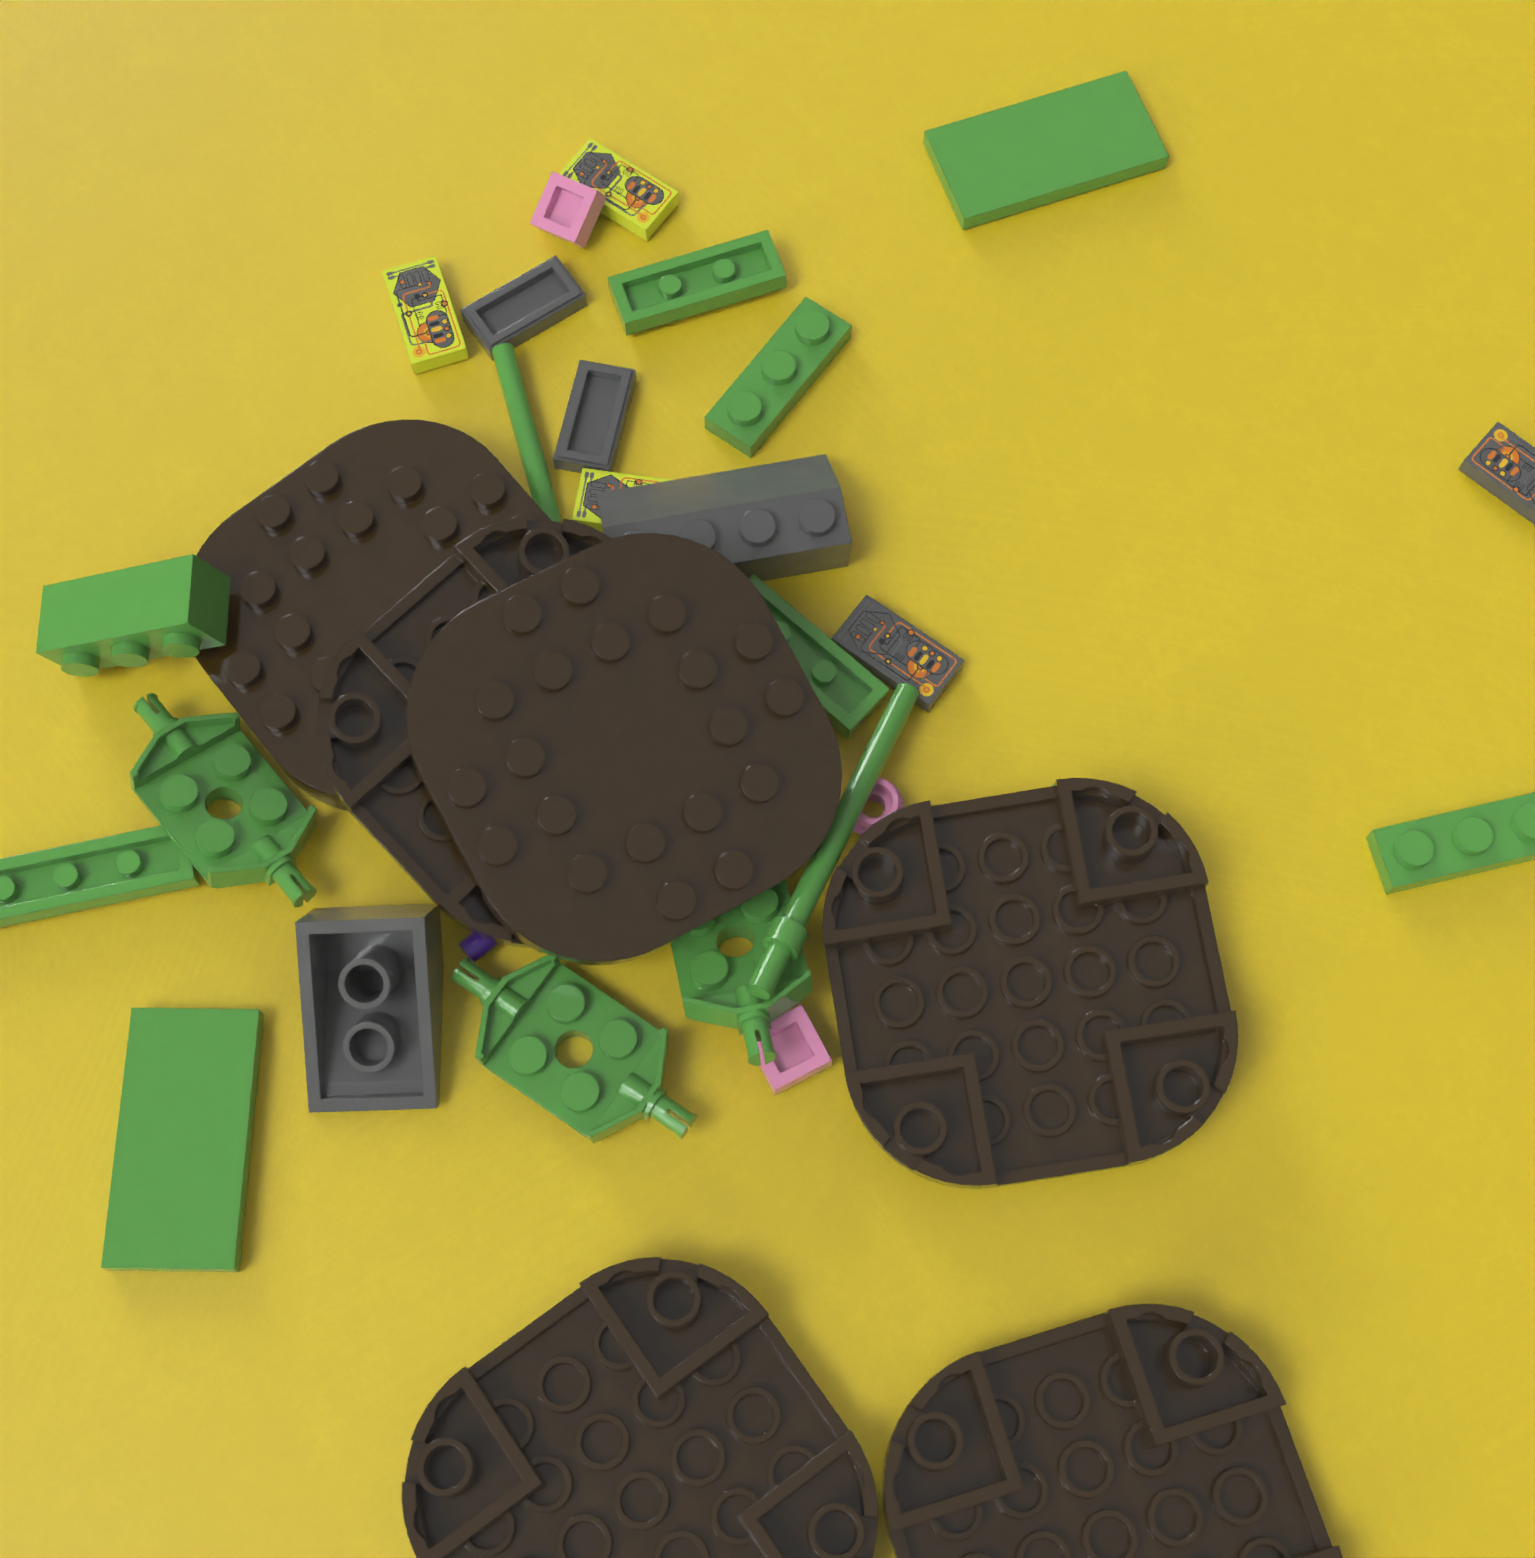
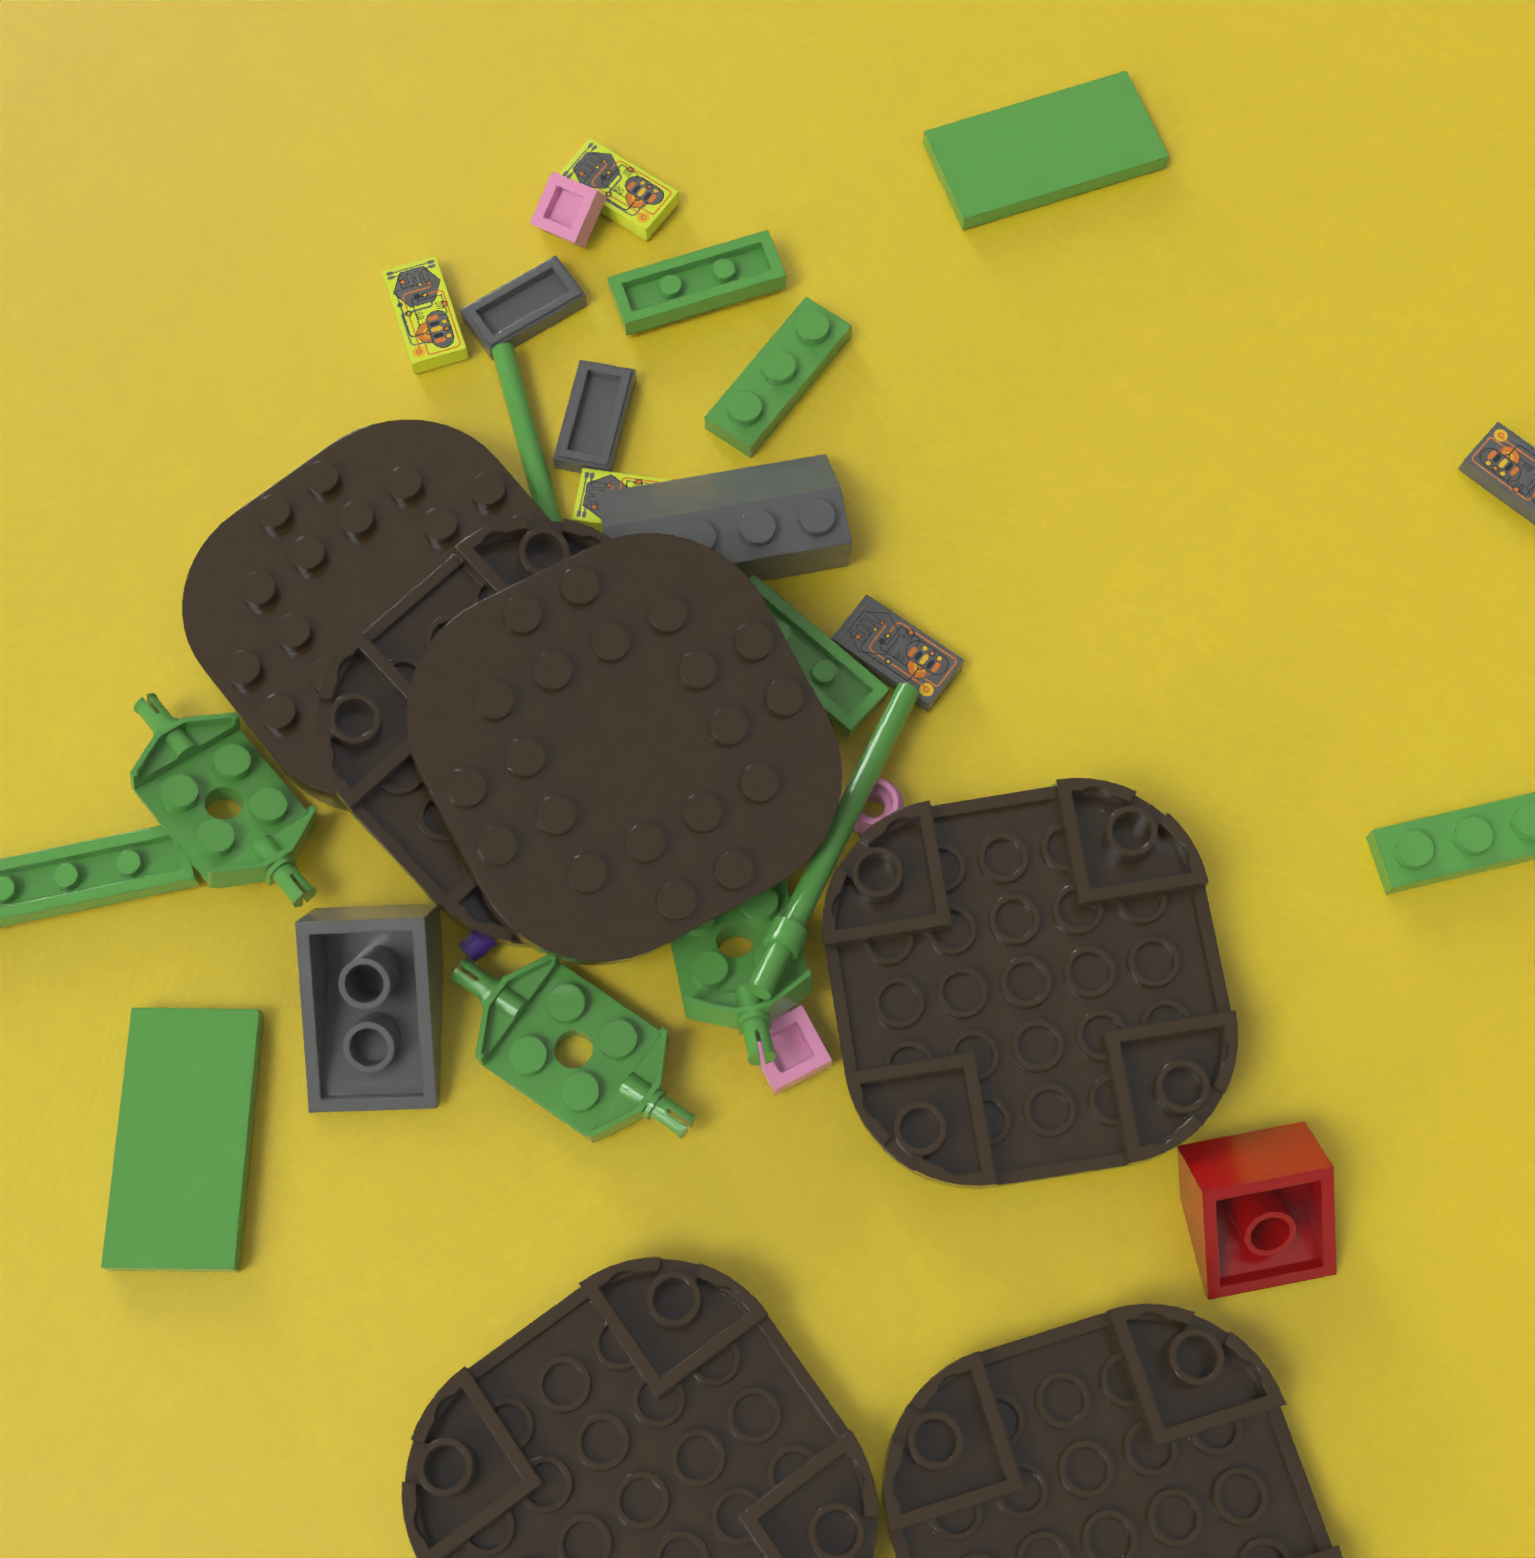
bright green brick [36,554,231,677] -> none
none -> red slope [1177,1121,1337,1300]

